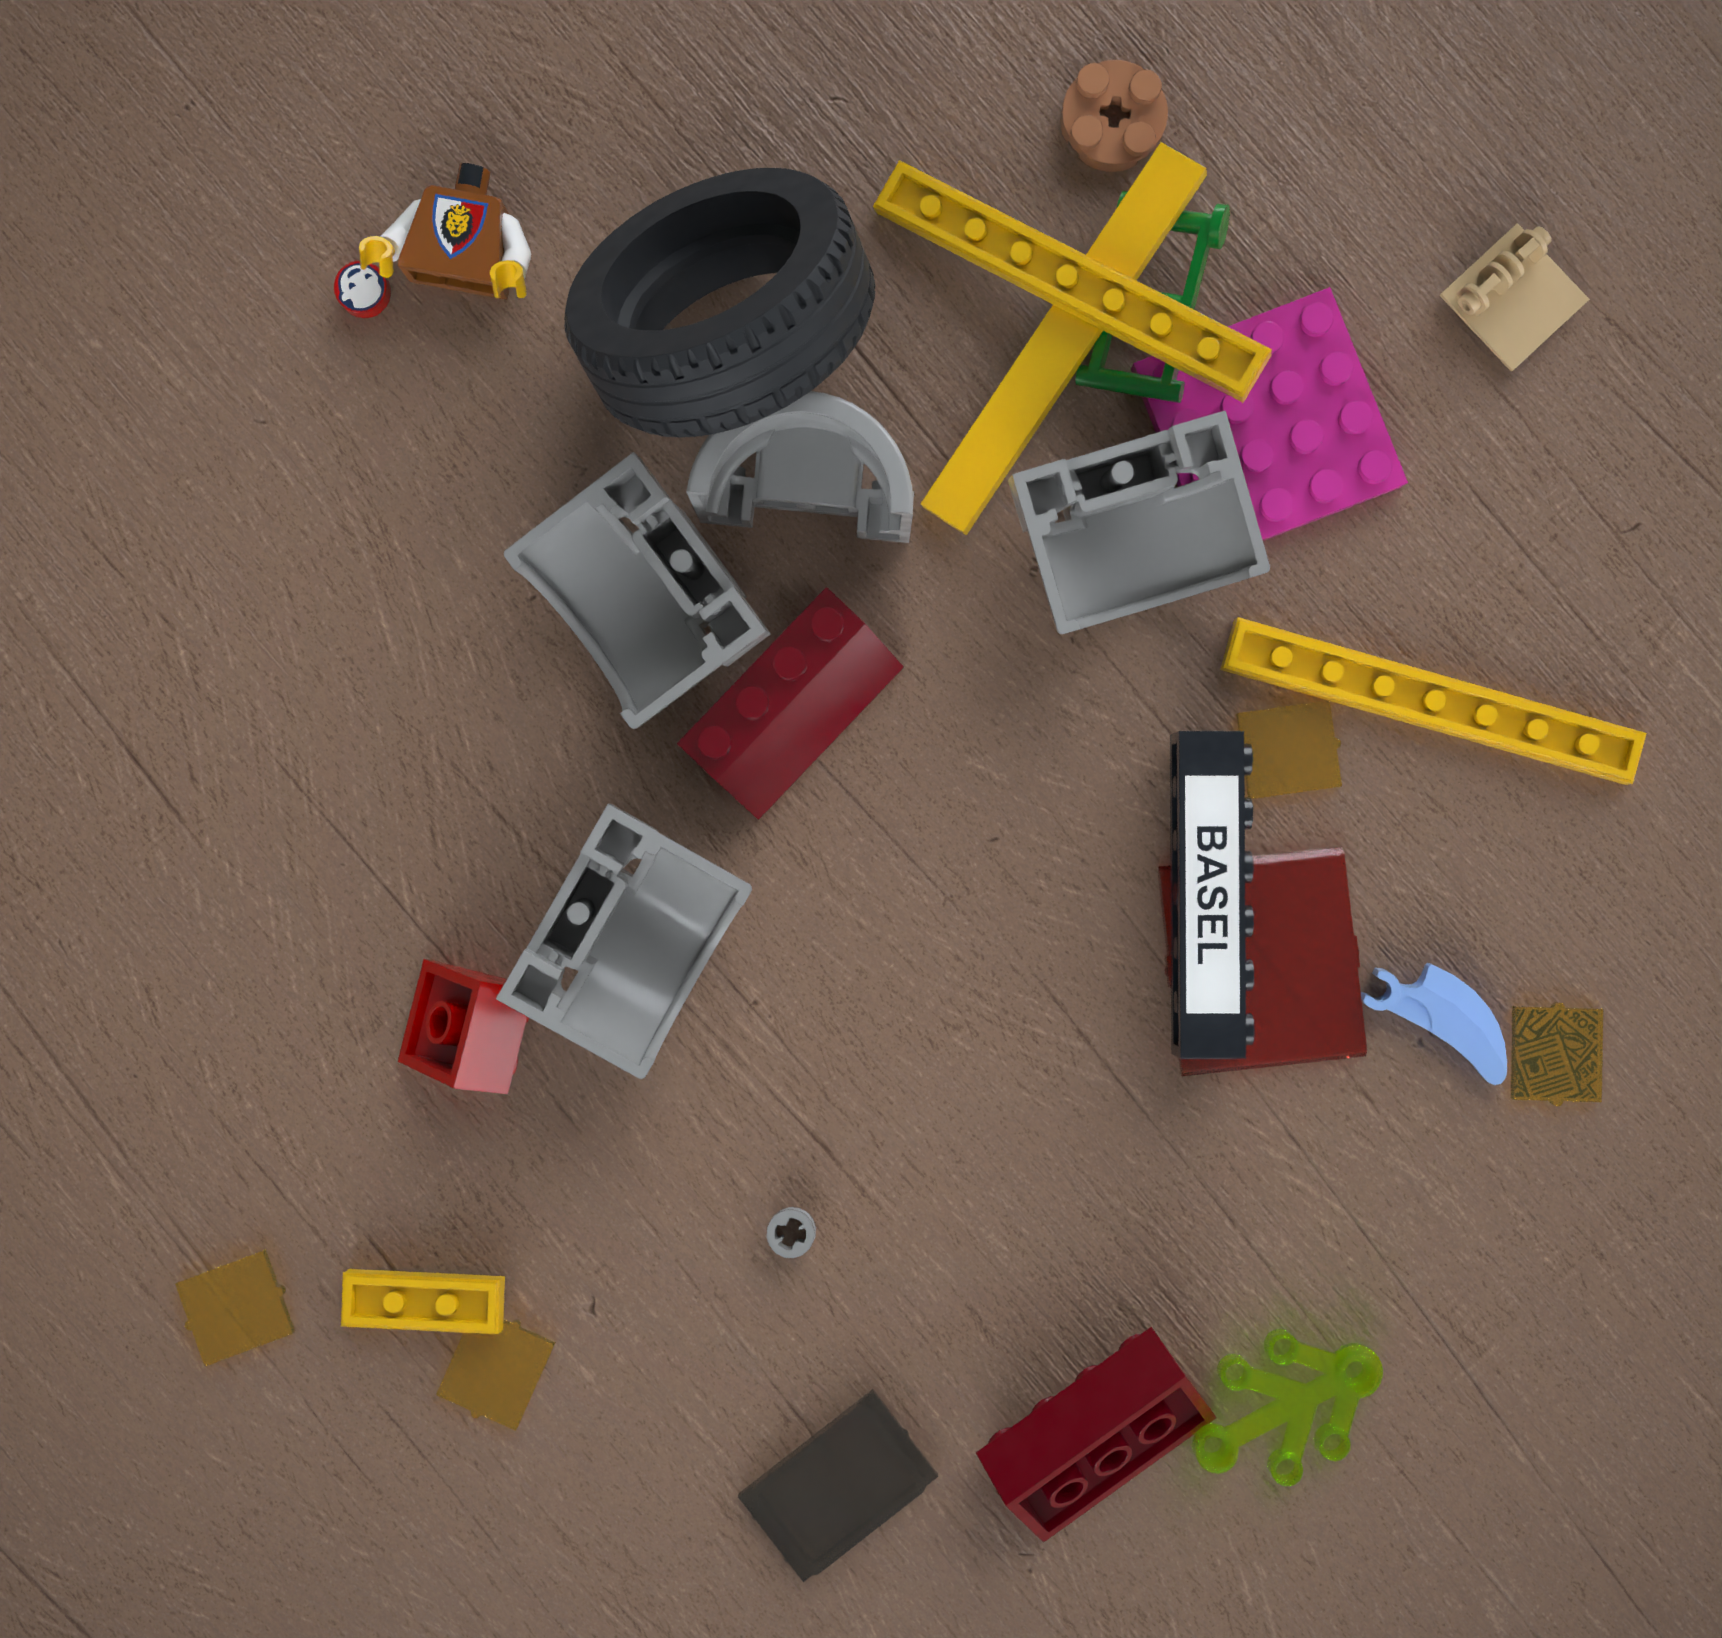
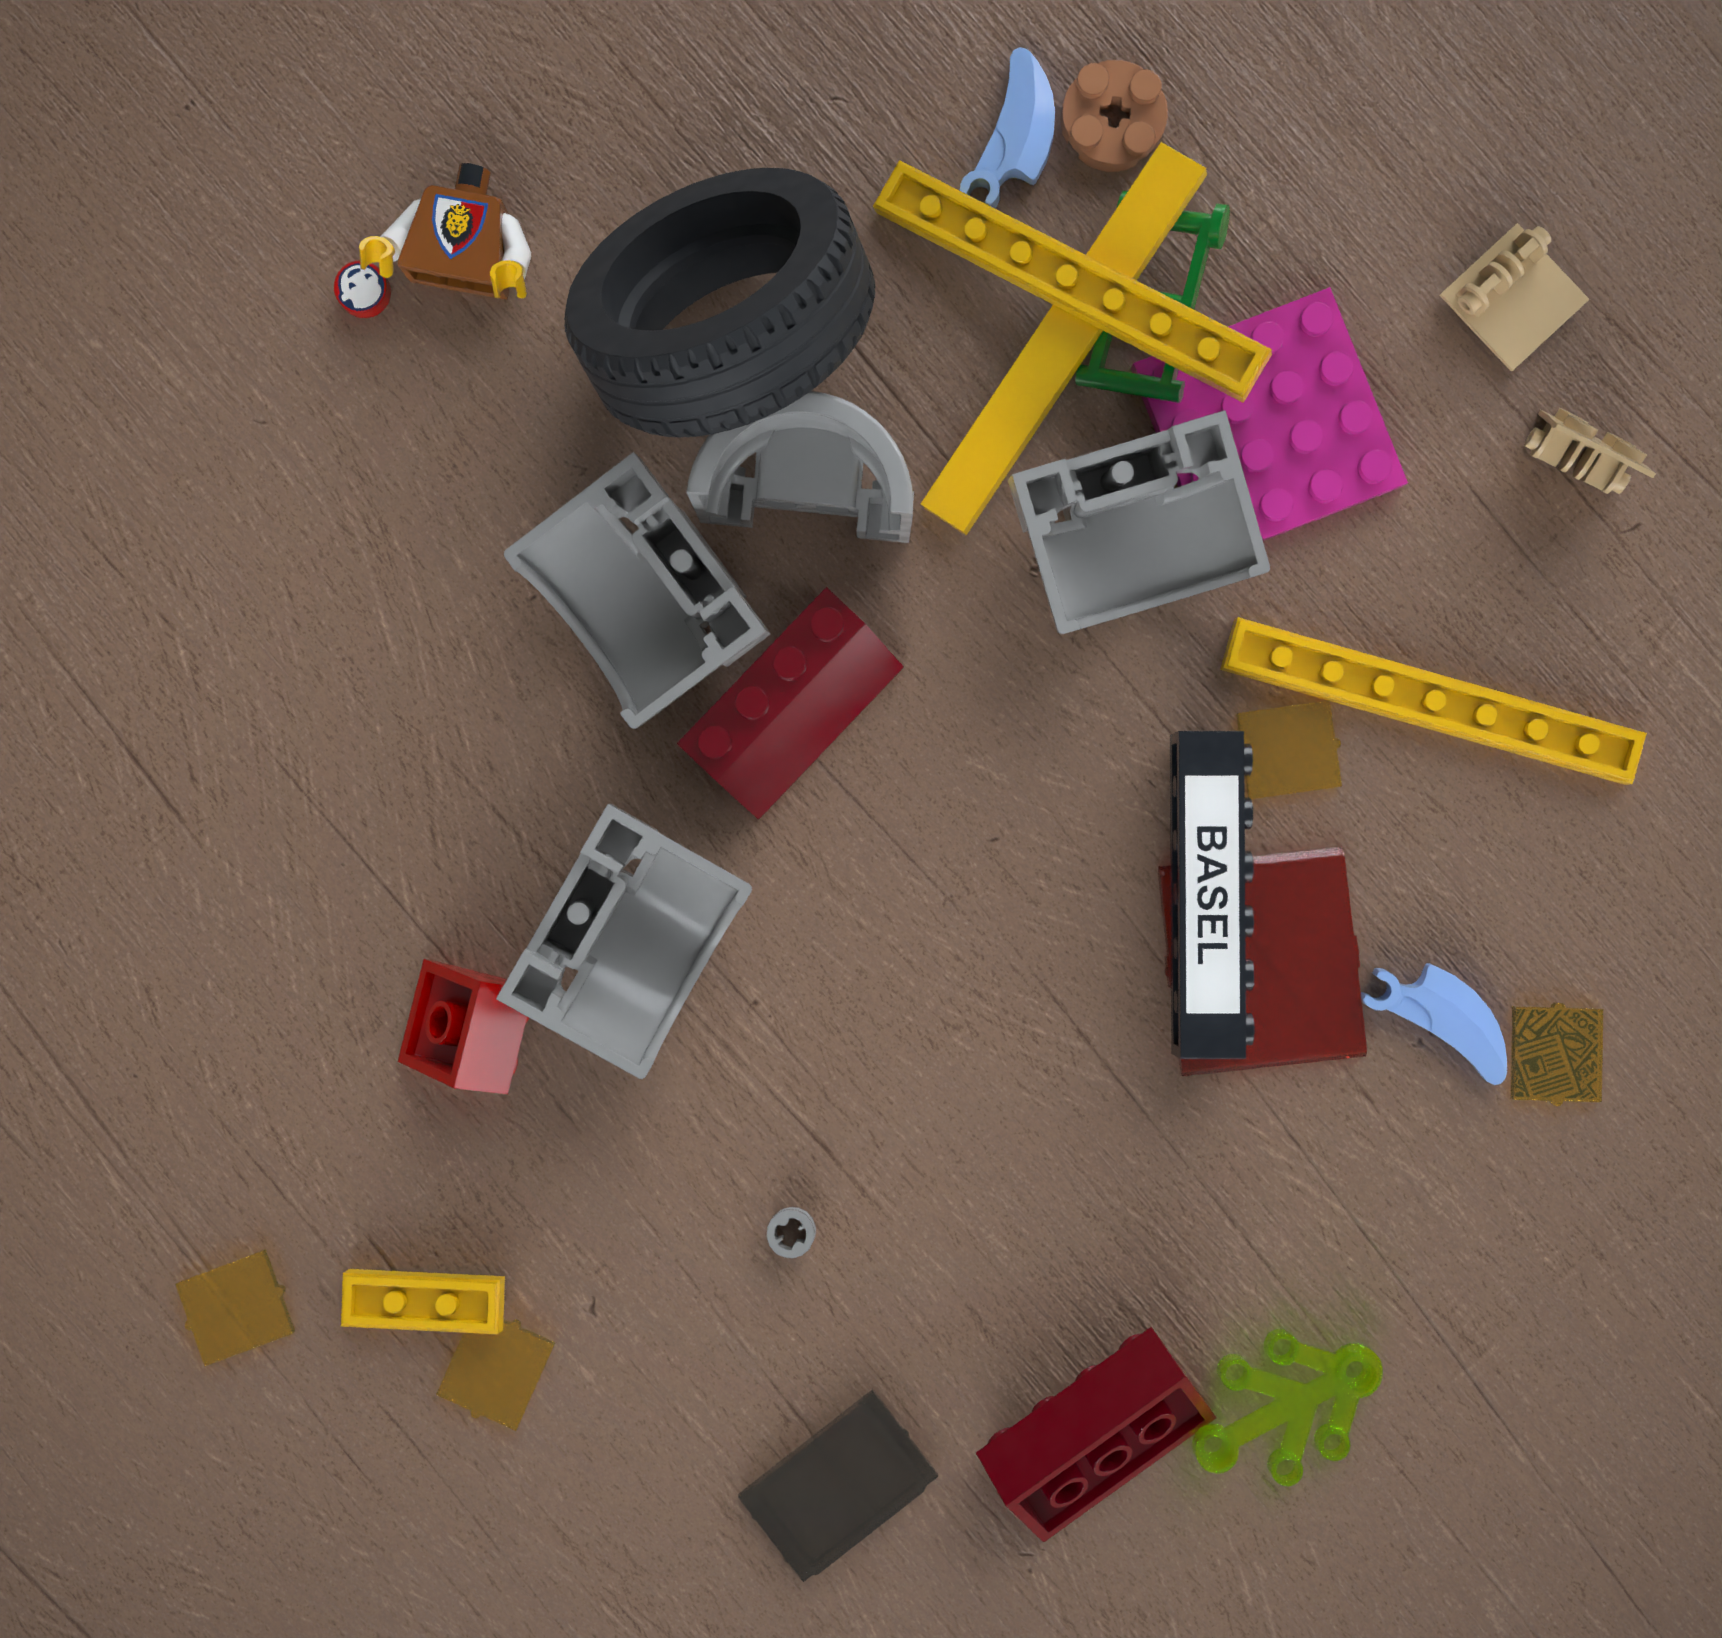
none -> light blue piece [960,47,1055,208]
none -> tan hinge [1524,408,1656,494]

